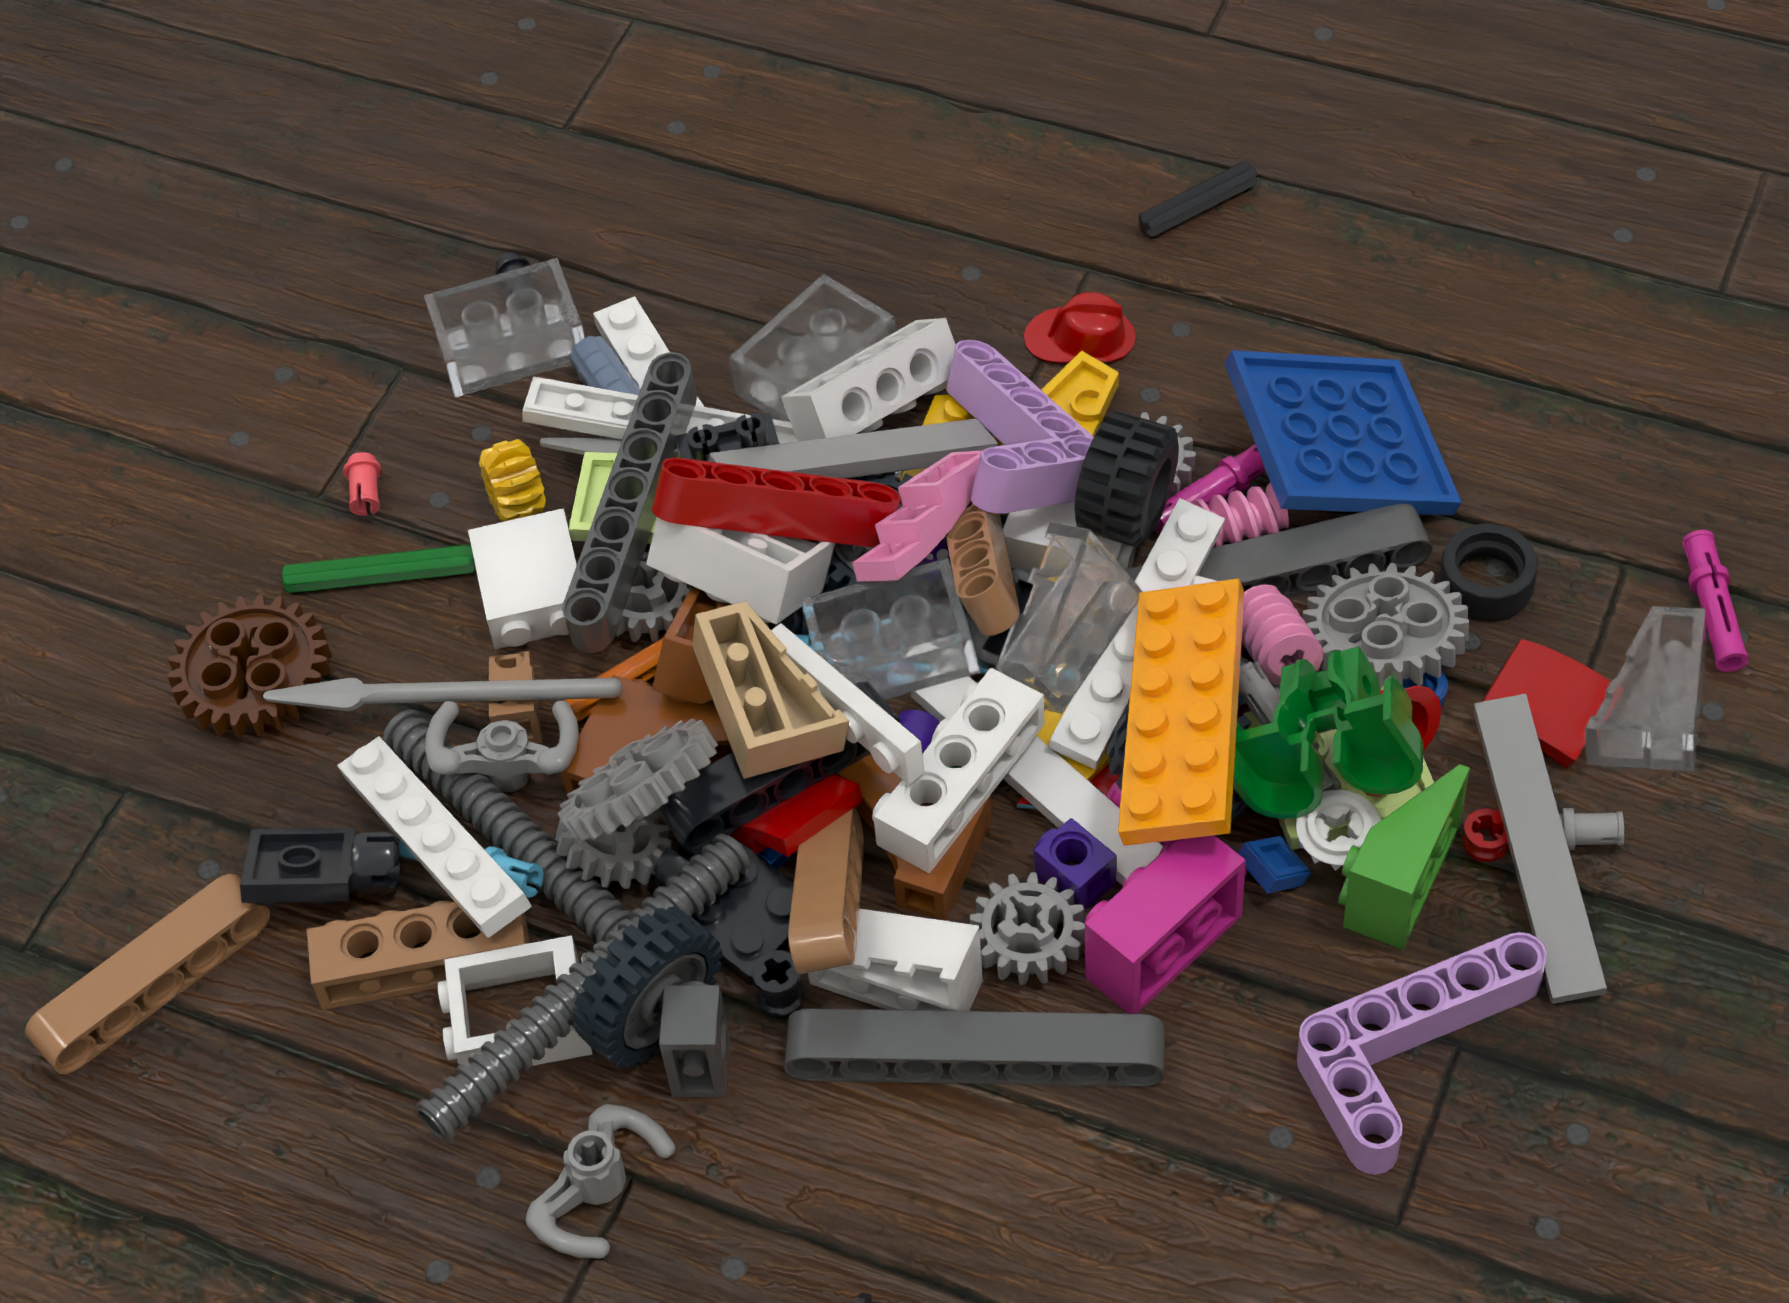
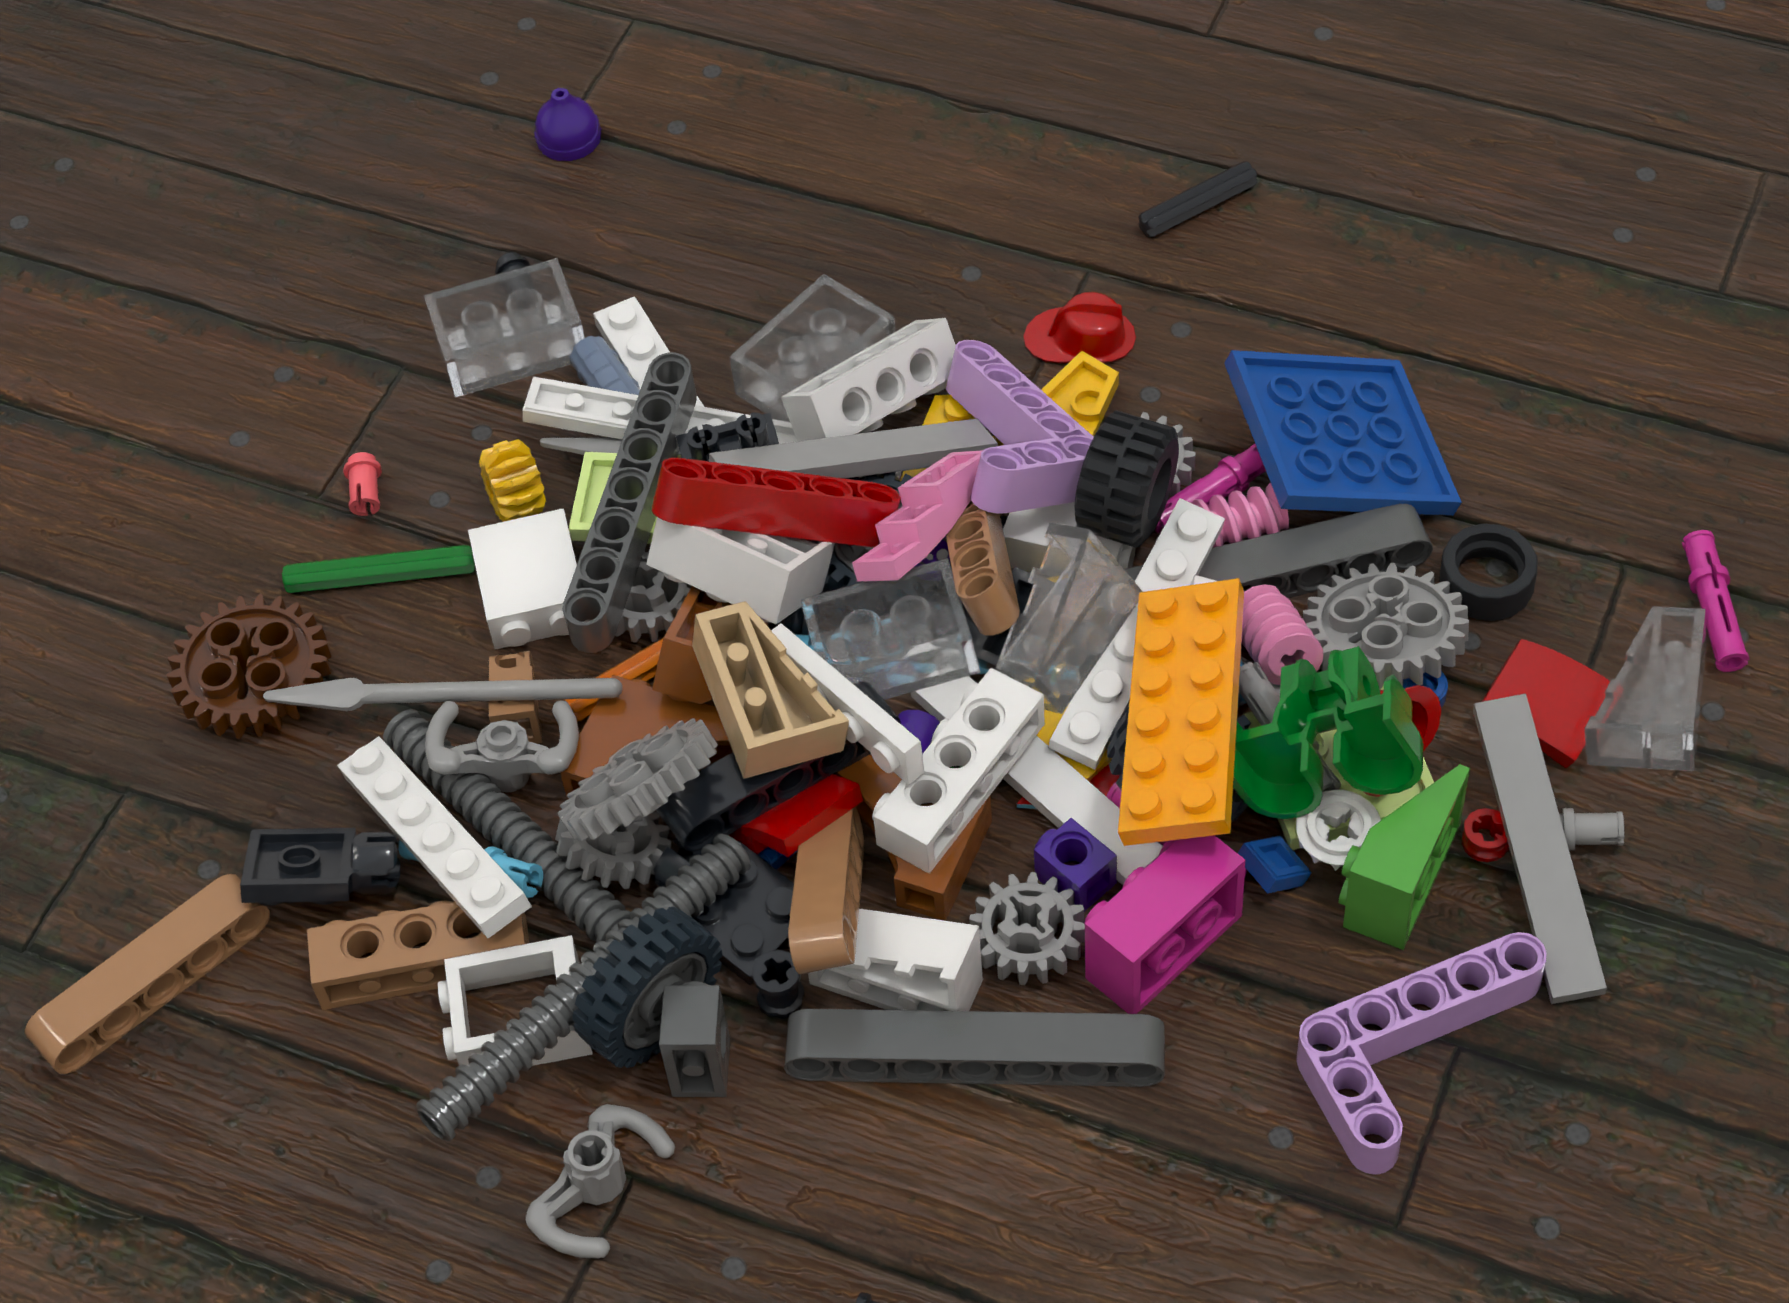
none -> dark purple helmet [534,88,601,161]

